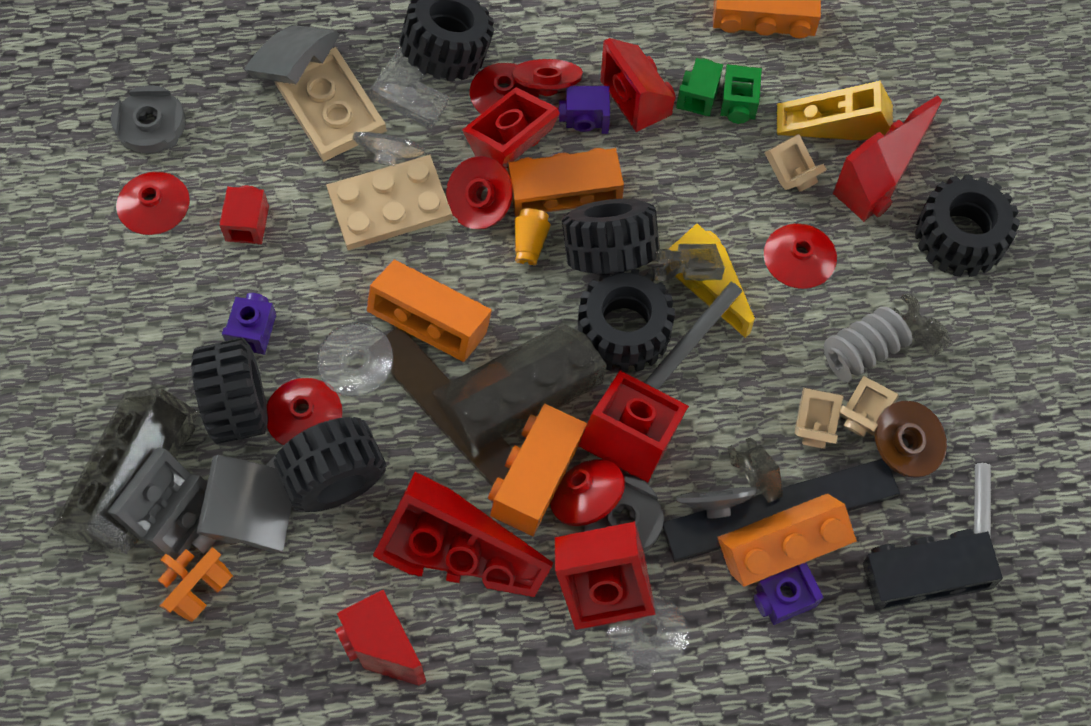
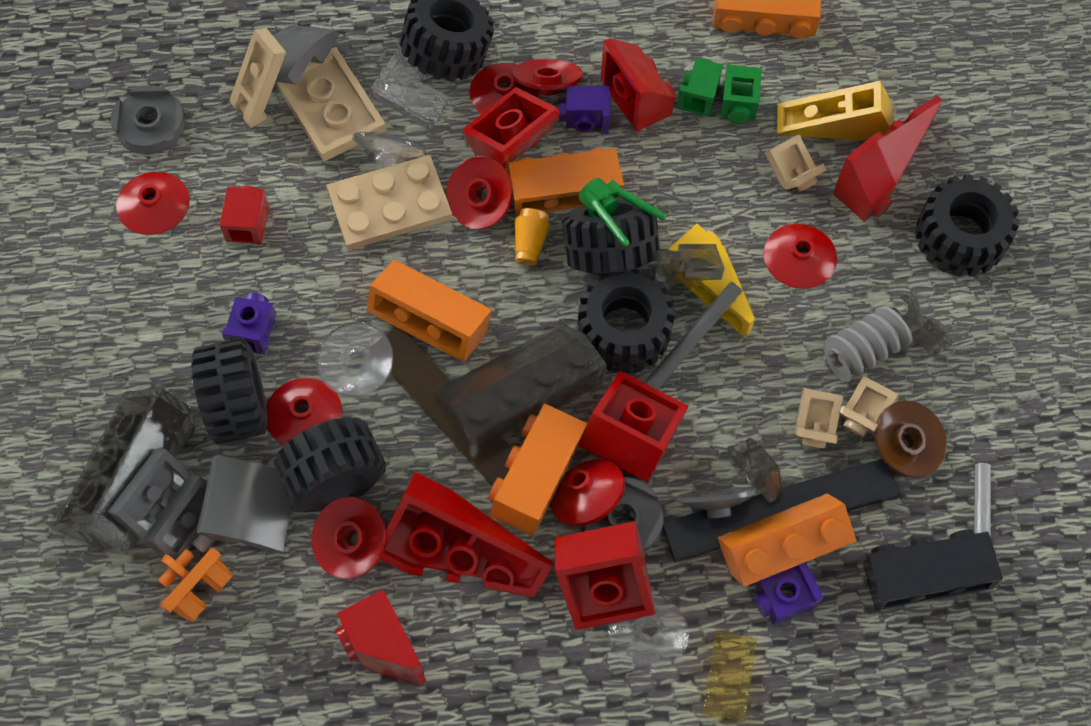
none -> tan plate [230,28,286,128]
none -> red dish [311,497,386,579]
none -> green plant [579,178,666,247]
none -> clear yellow tile [702,630,757,722]

